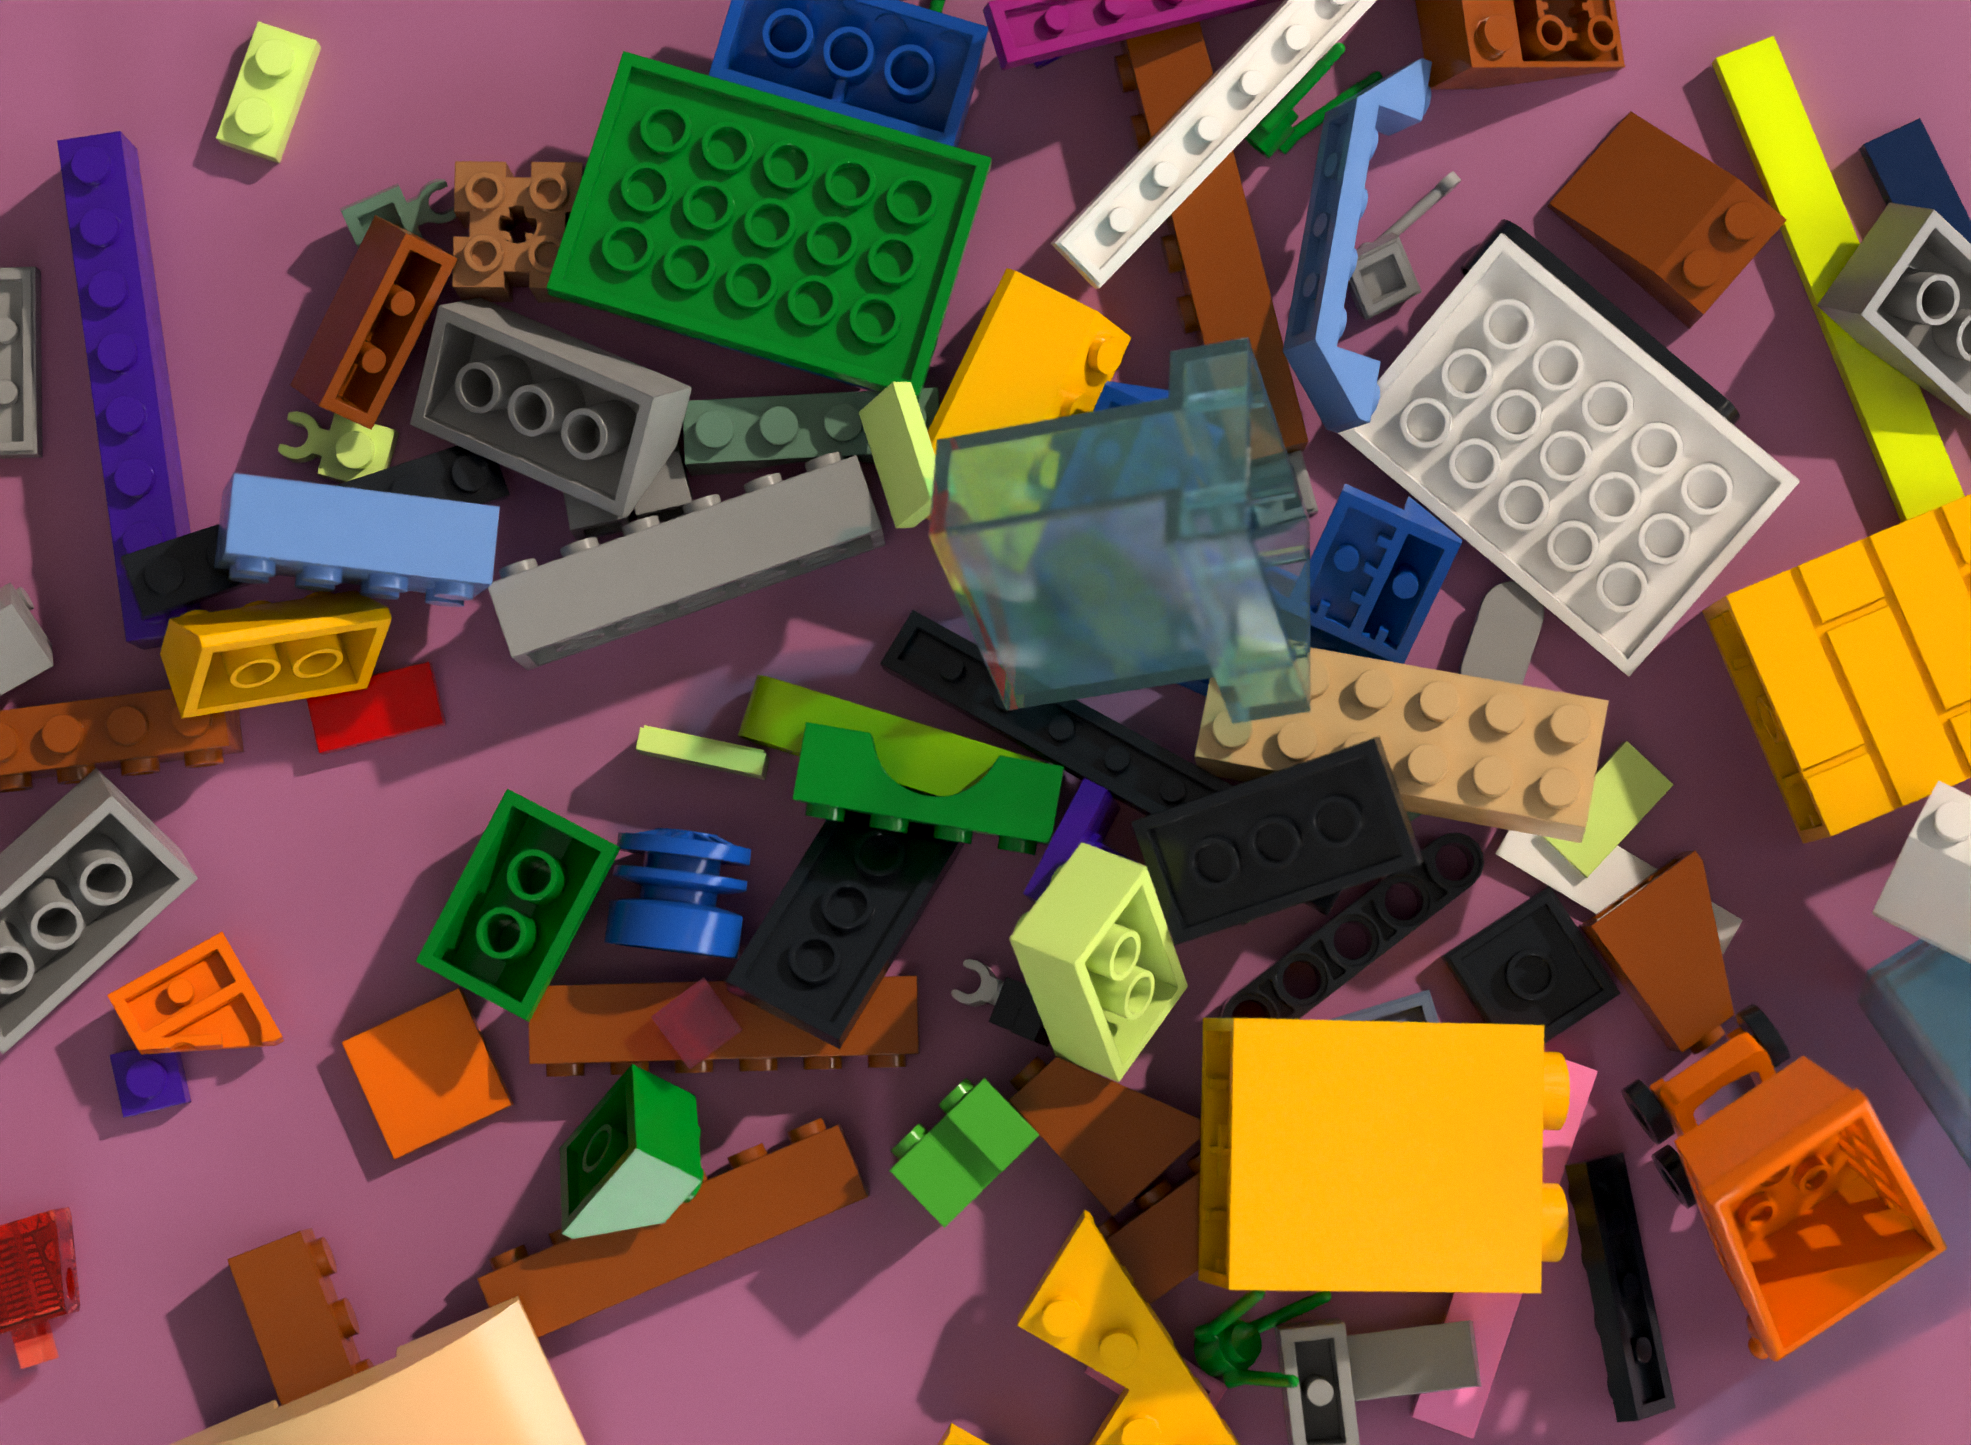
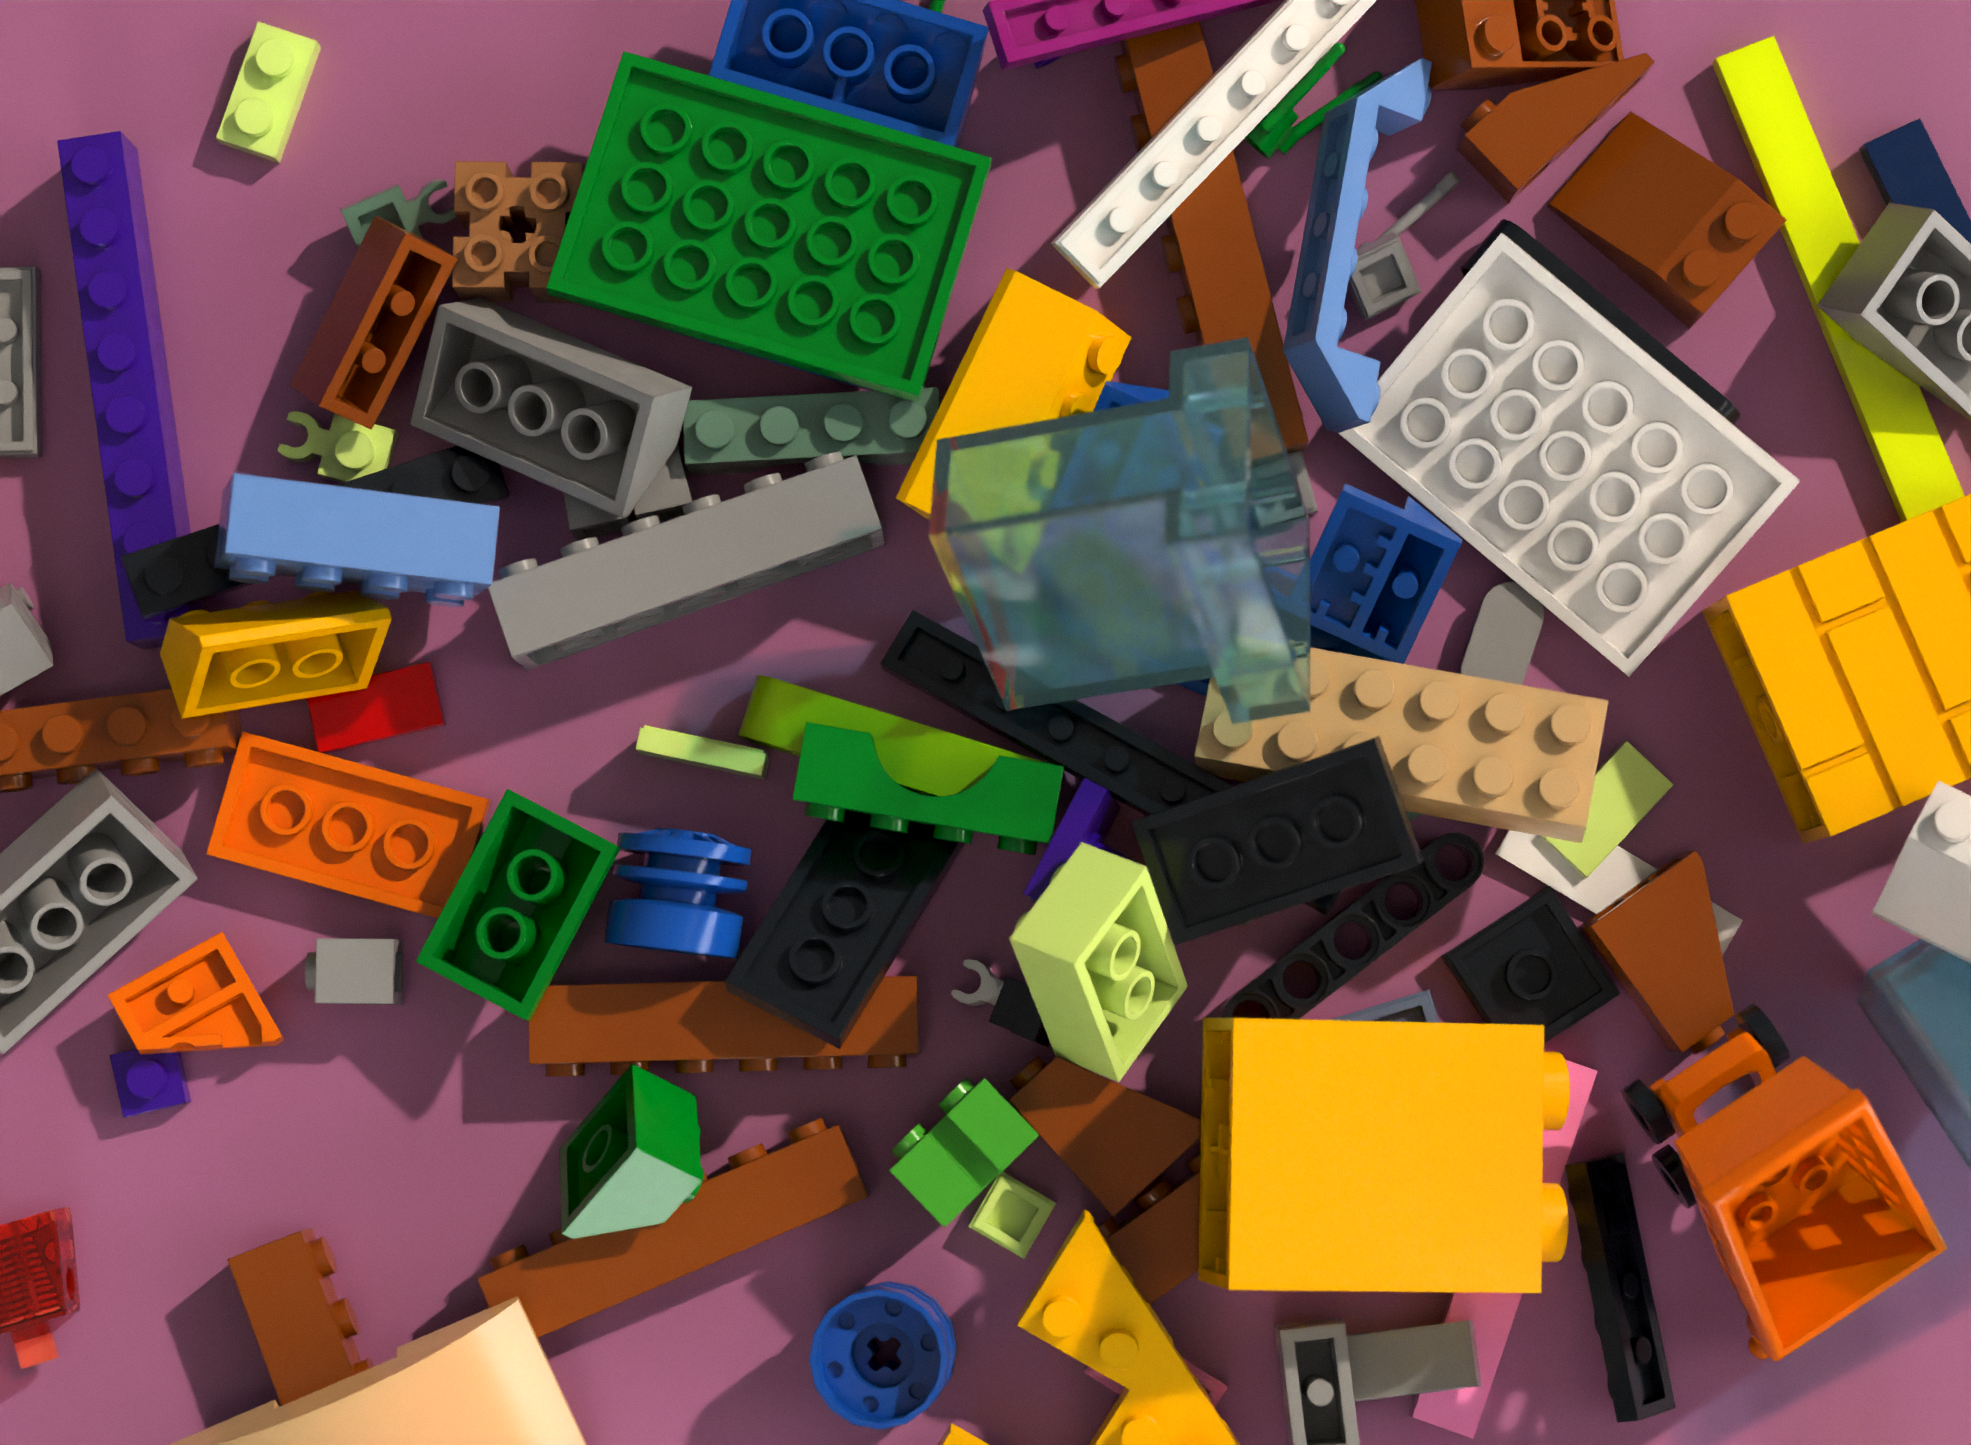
orange tile [342,988,514,1159] -> none
clear pink tile [651,978,743,1069] -> none
yellowish green tile [859,382,949,528] -> none
green plant [1194,1290,1332,1389] -> none
none -> orange plate [206,731,491,918]
none -> light grey brick [305,938,404,1005]
none -> blue wheel [809,1281,958,1430]
none -> yellowish green tile [968,1171,1056,1259]
none -> dark orange slope [1457,53,1655,203]

